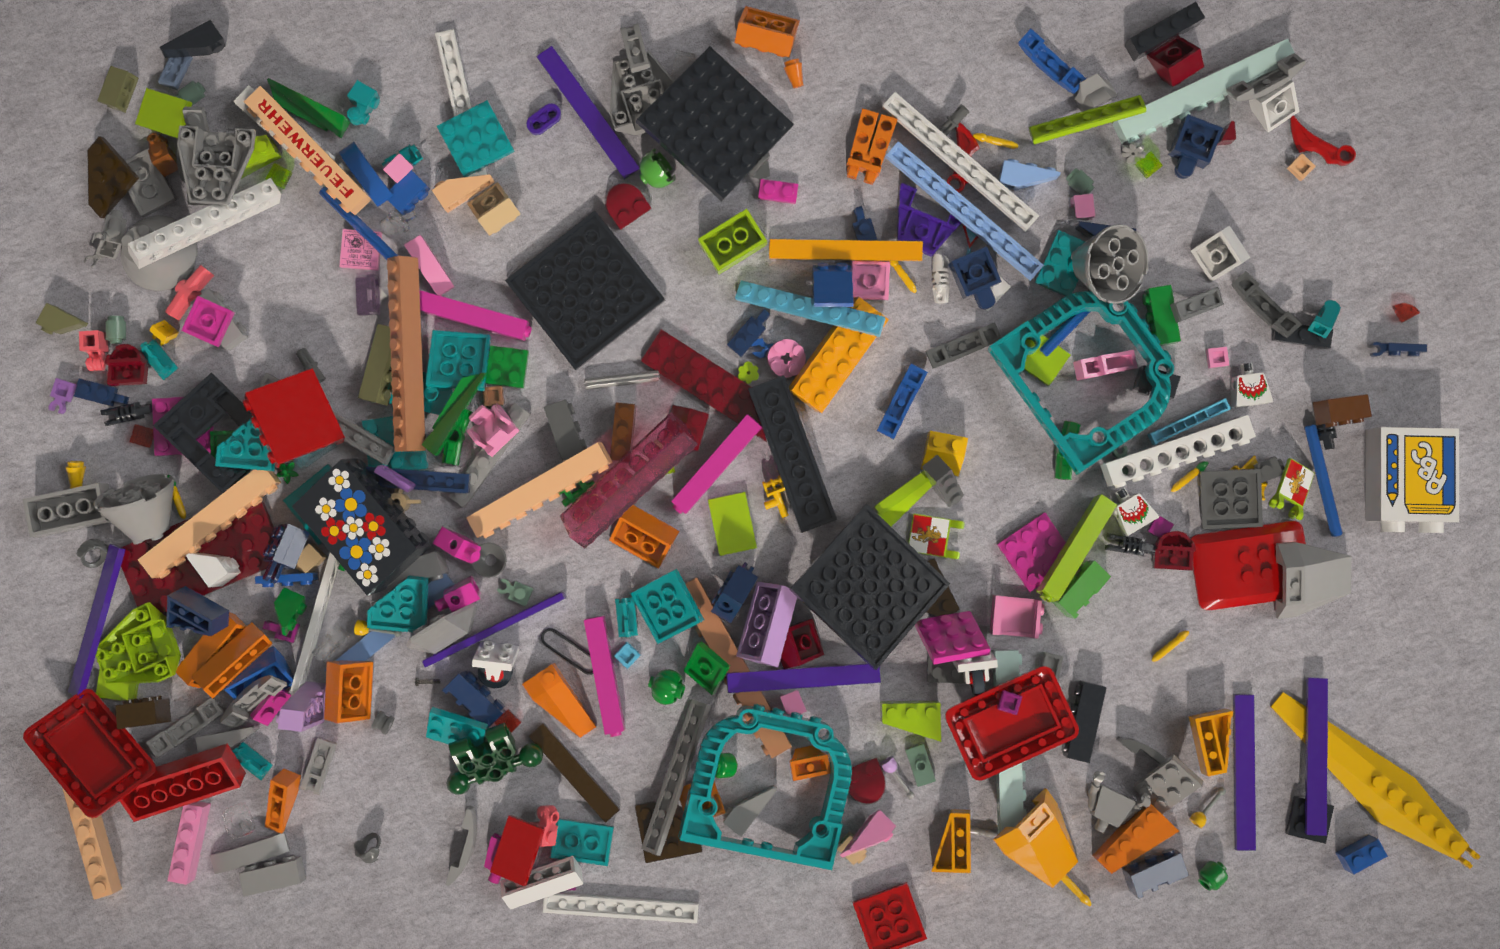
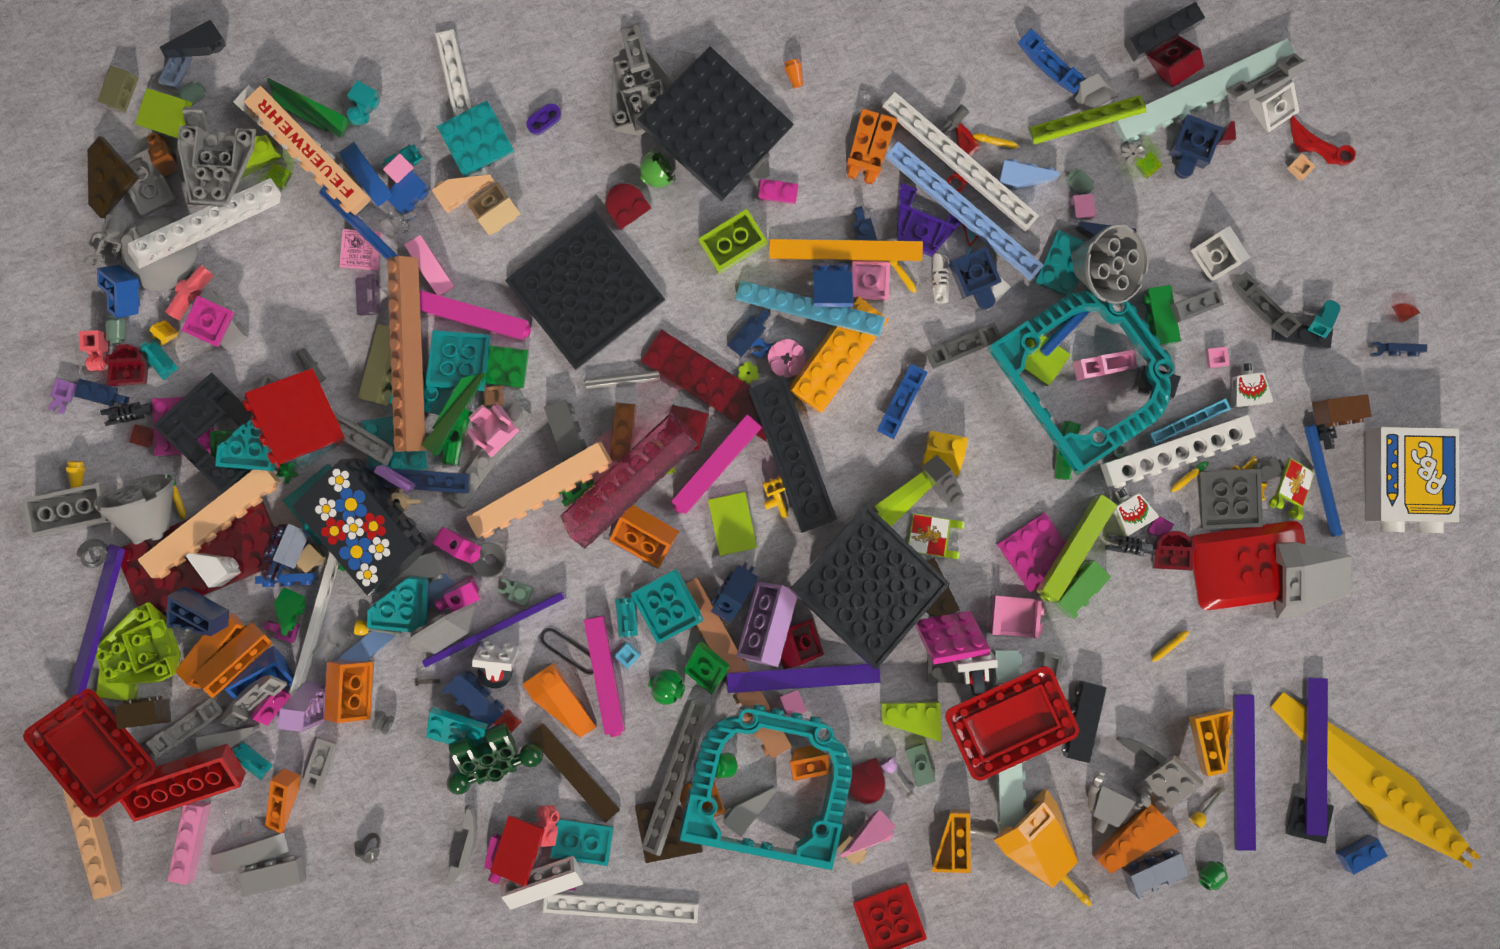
olive slope [36,303,88,335] -> none
dark purple tile [536,46,640,180] -> none
orange slope [734,6,800,57] -> none
magenta tile [997,690,1022,715] -> none
none -> blue brick [97,265,140,318]

